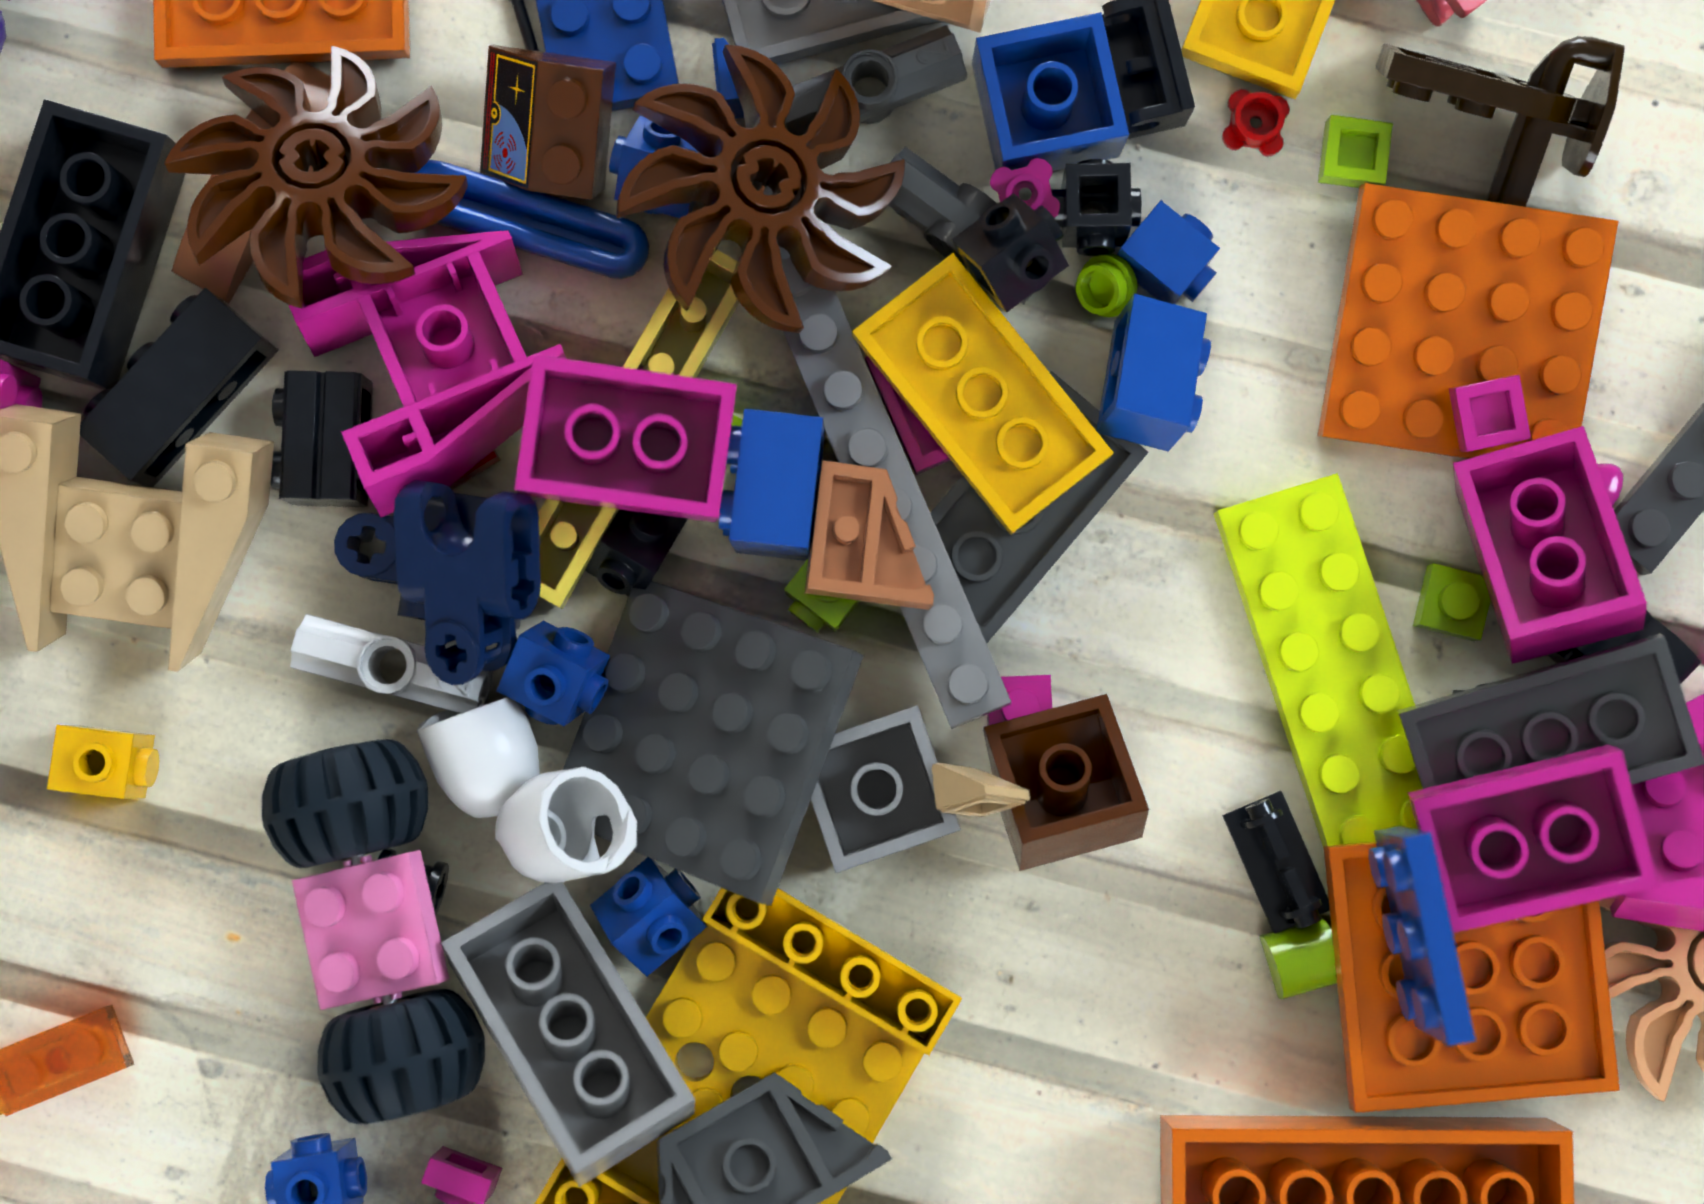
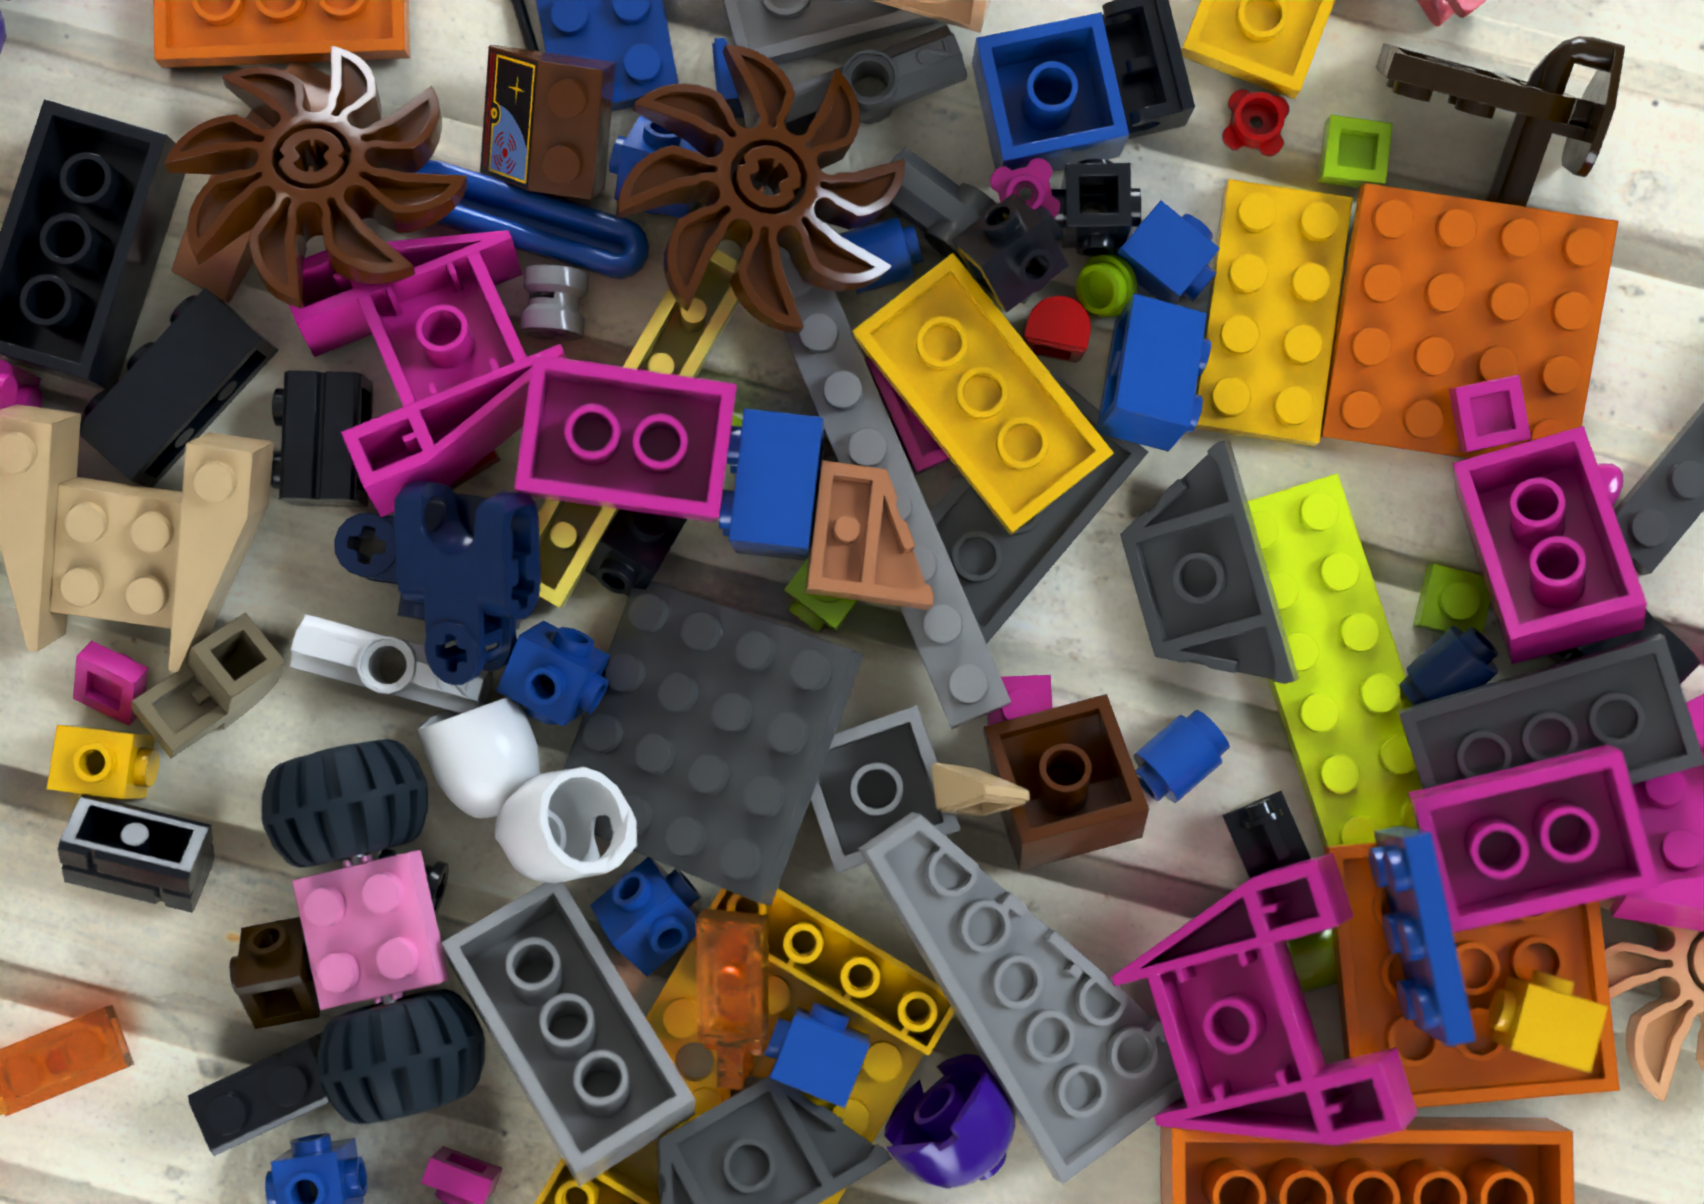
none -> black brick [57,794,215,913]
none -> dark pink plate [73,641,149,726]
none -> dark tan brick [131,612,286,759]
none -> black brick [187,1032,329,1156]
none -> dark brown brick [229,917,320,1029]
none -> light grey wheel [520,264,588,341]
none -> clear orange hinge [696,908,769,1091]
none -> blue brick [764,1002,870,1108]
none -> blue brick [840,217,923,294]
none -> light grey wing [858,812,1183,1184]
none -> dark purple cylinder [884,1054,1016,1189]
none -> red brick [1022,296,1091,363]
none -> dark pink wedge [1111,853,1418,1145]
none -> dark grey wing [1120,440,1299,684]
none -> blue brick [1133,710,1230,803]
none -> yellow plate [1195,179,1353,447]
none -> dark blue brick [1399,626,1499,705]
none -> yellow brick [1489,970,1608,1073]

